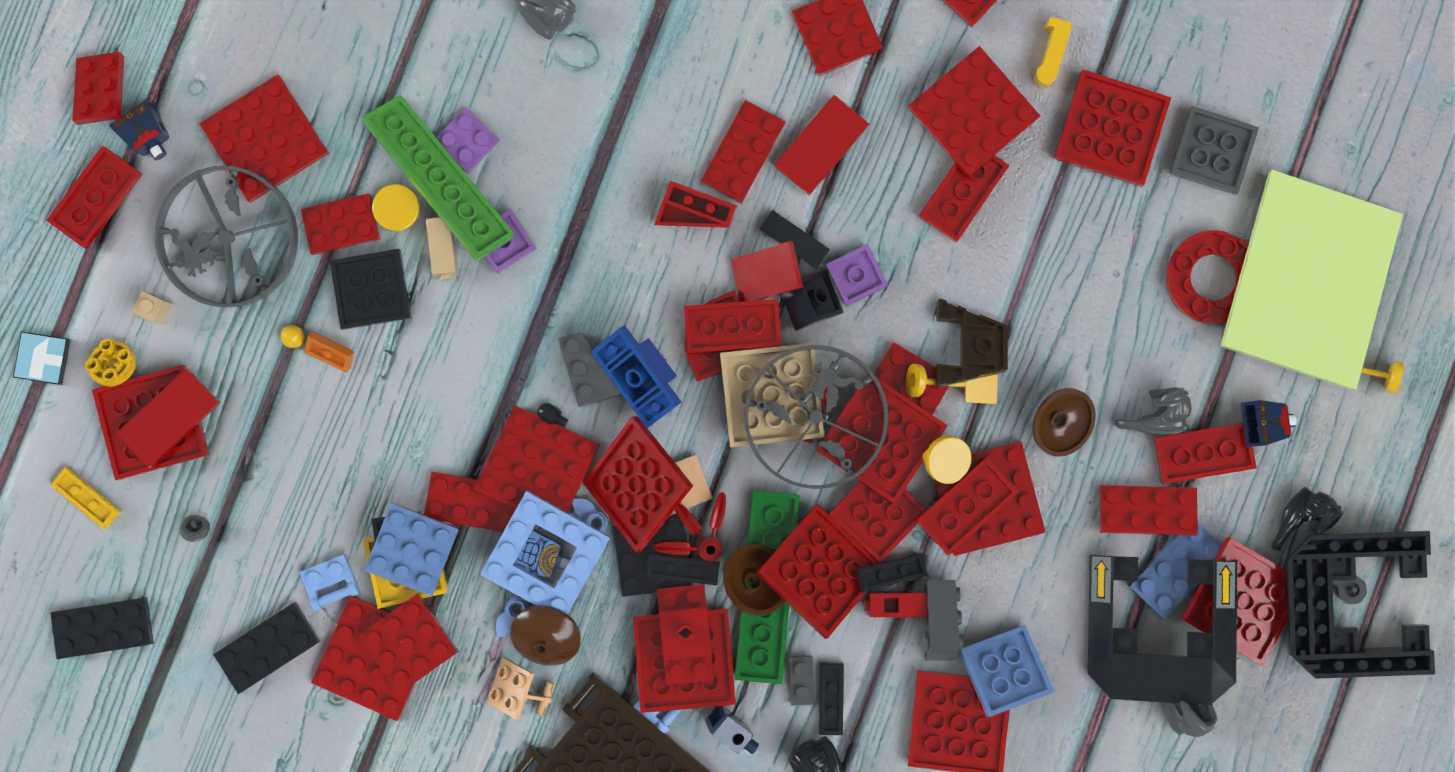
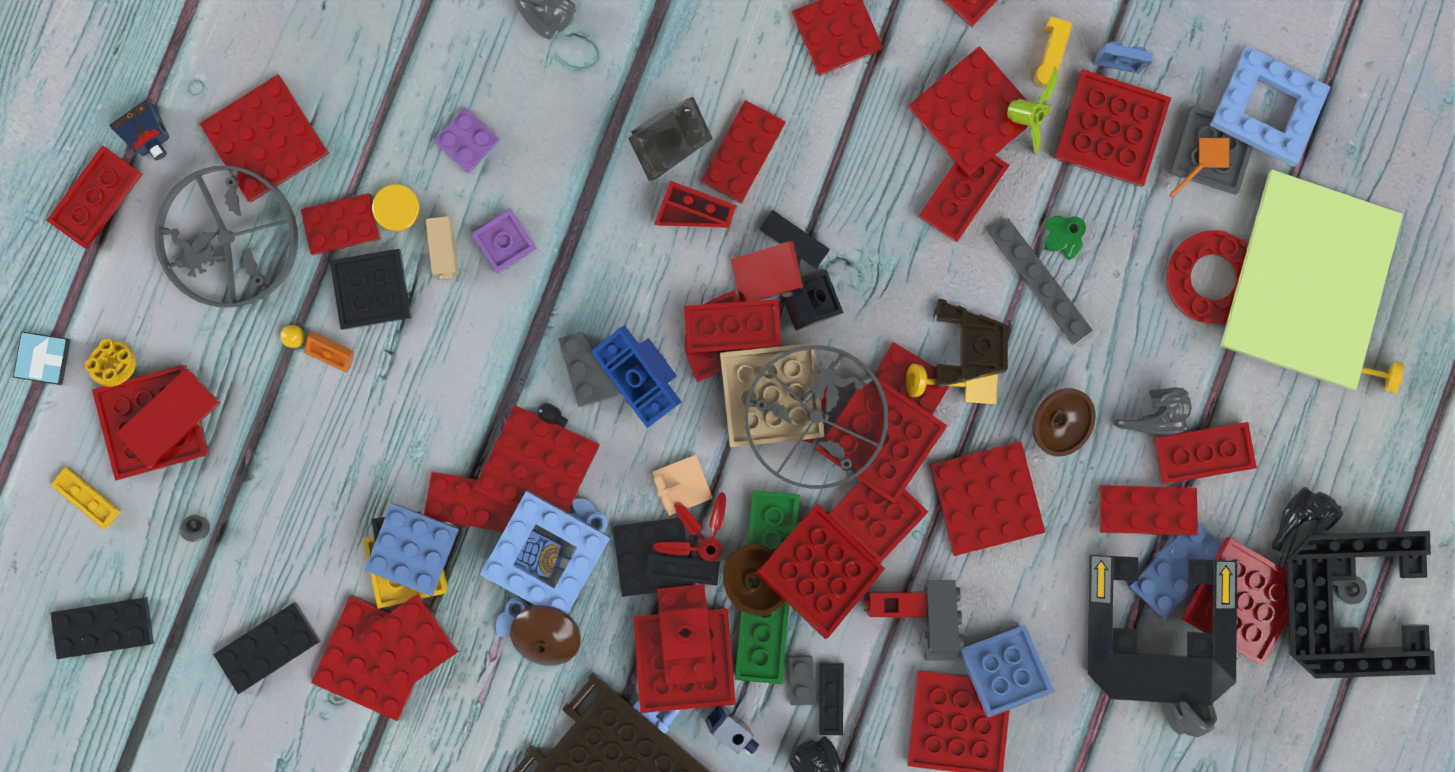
red plate [72,52,124,125] -> none
tan brick [132,291,173,325] -> none
light blue plate [300,554,360,612] -> none
clear piece [308,608,338,639] -> none
bright green plate [362,95,515,262] -> none
light nougat plate [486,658,555,720] -> none
red plate [582,416,693,552] -> none
red tile [774,95,870,196] -> none
medium lavender plate [825,244,888,307] -> none
black tile [855,553,928,593] -> none
red plate [916,457,1019,556] -> none
yellow tile [922,435,971,484] -> none
dark blue torso [1241,400,1297,447] -> none
none -> clear smoke brick [628,97,713,181]
none -> dark grey plate [989,218,1093,345]
none -> lime plant [1007,67,1058,154]
none -> green plate [1044,216,1086,260]
none -> medium blue plate [1093,42,1153,74]
none -> orange piece [1169,138,1229,197]
none -> light blue plate [1210,46,1331,167]

